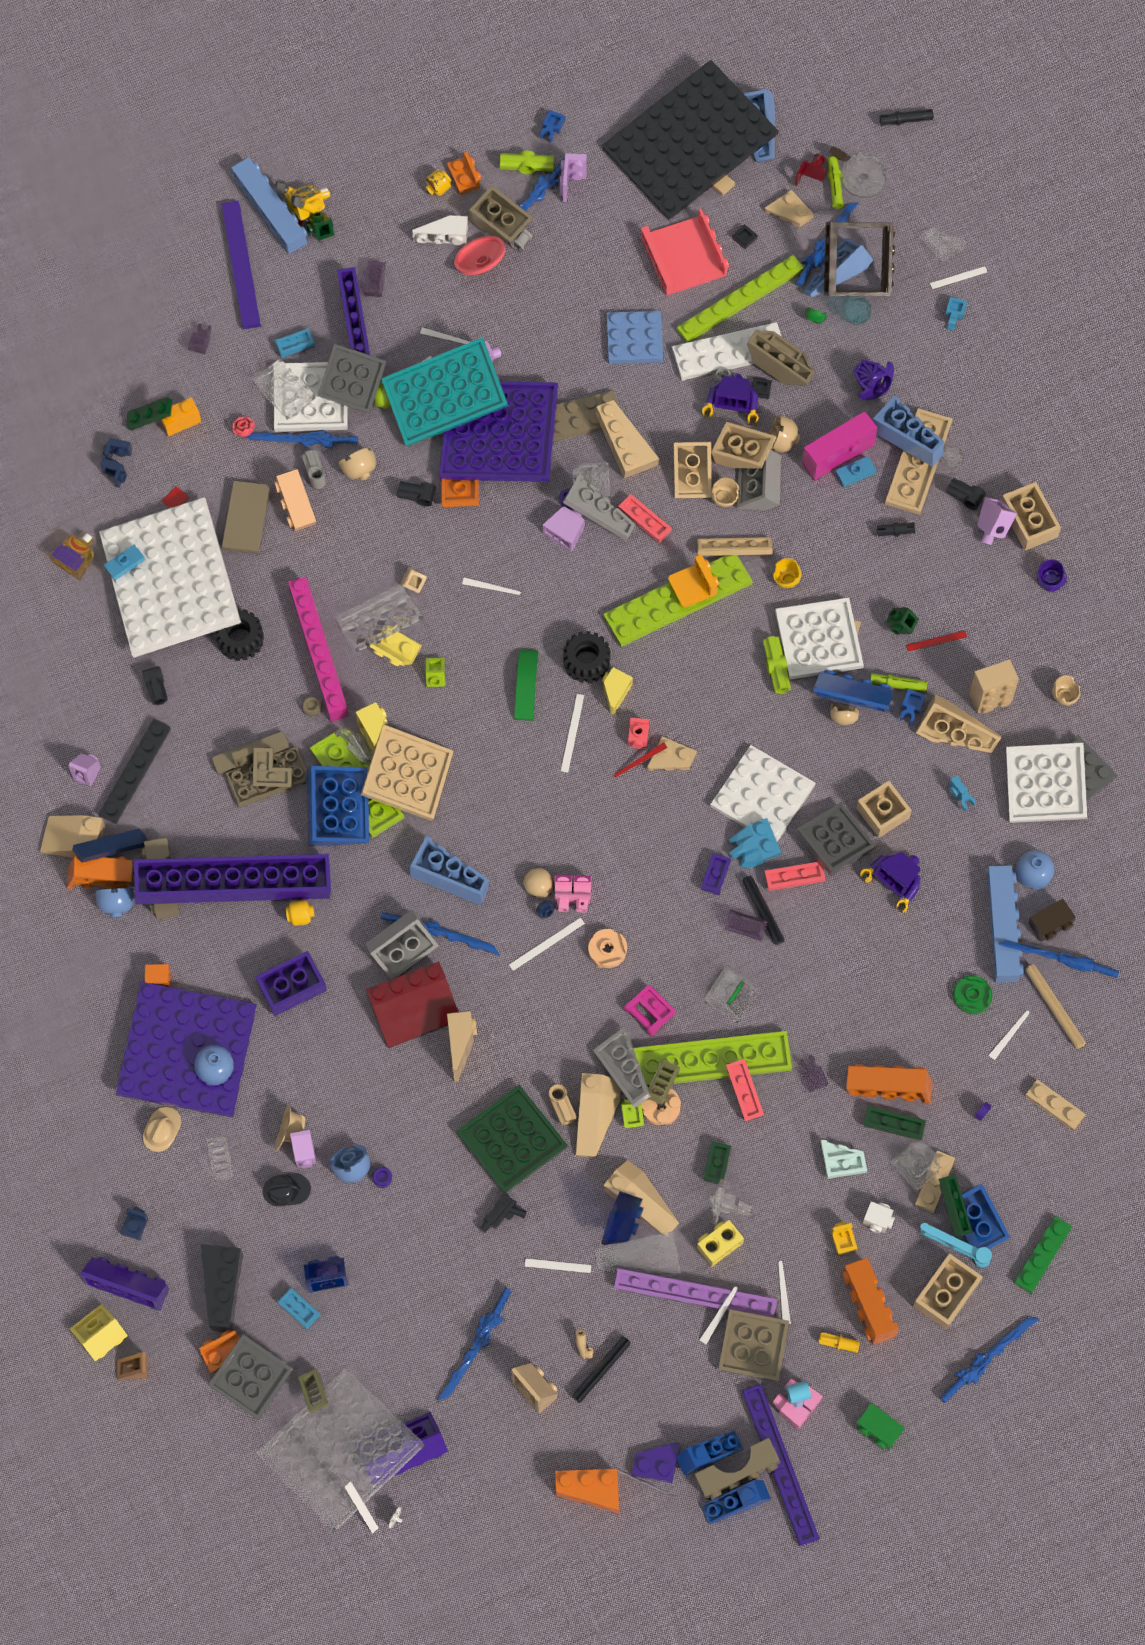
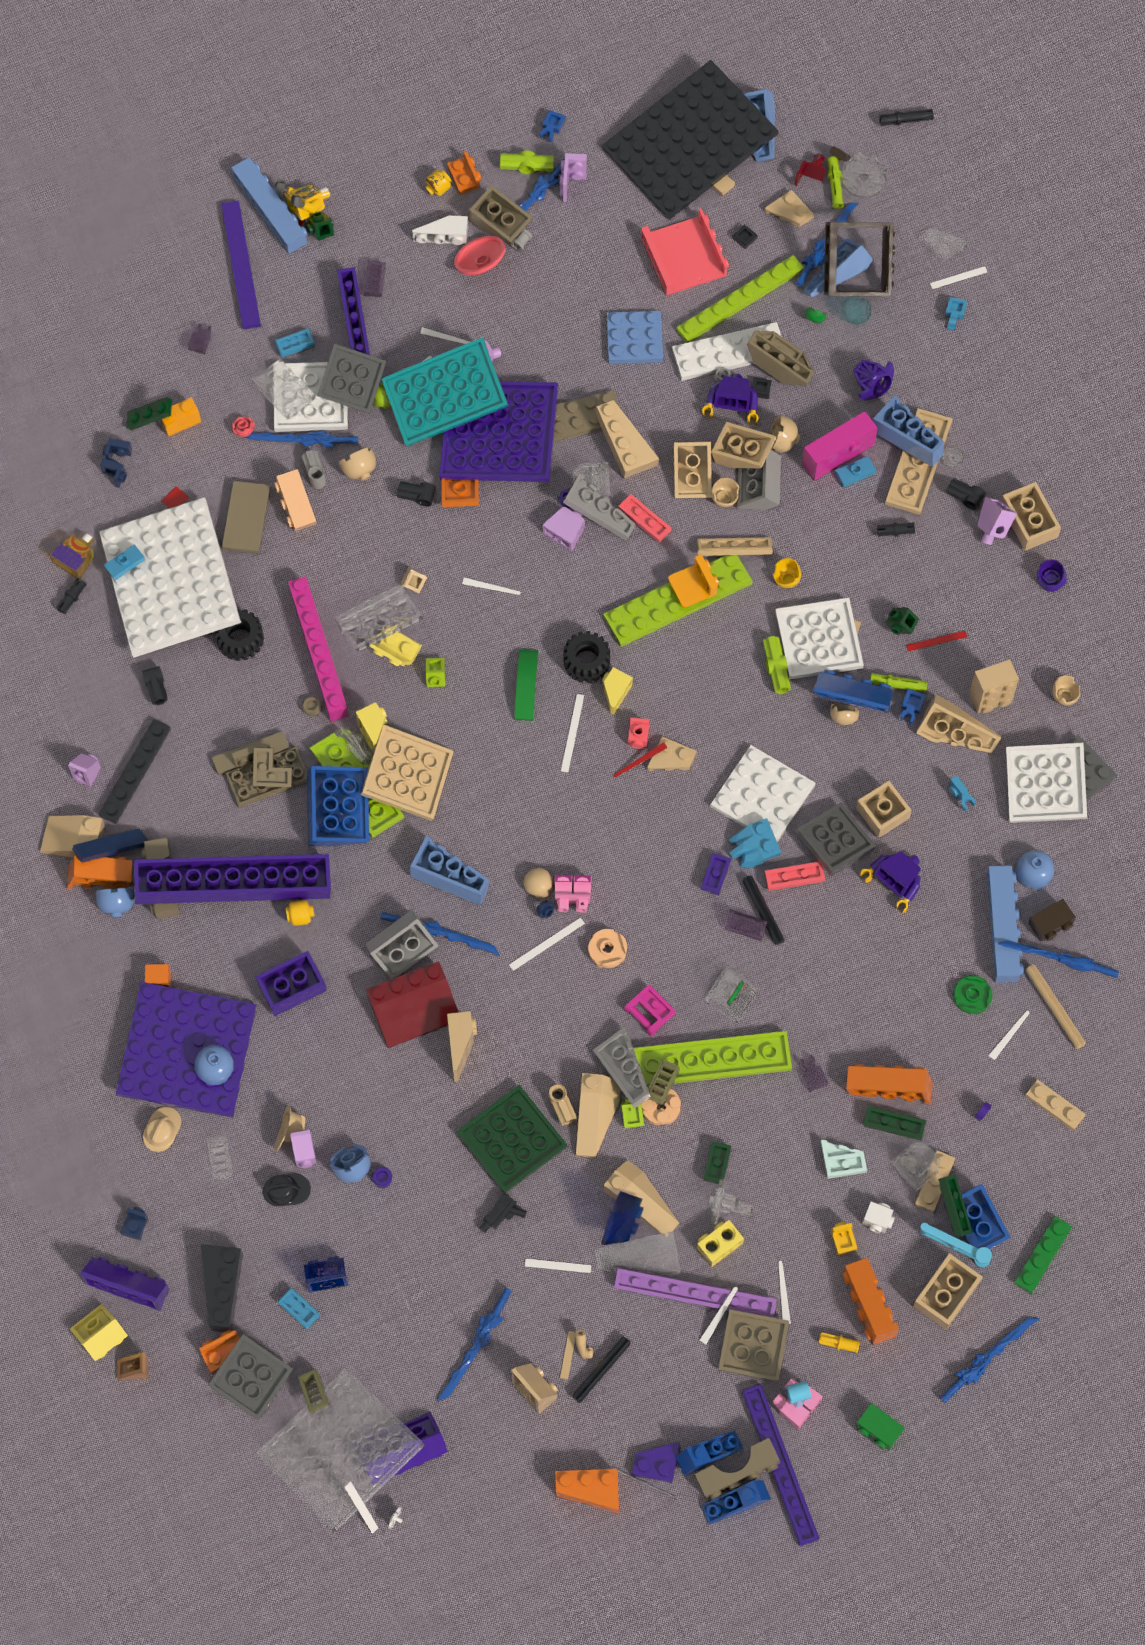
coral plate [726,1059,764,1121] -> none
none -> black pin [56,578,87,614]
none -> tan sticker [560,1331,576,1380]

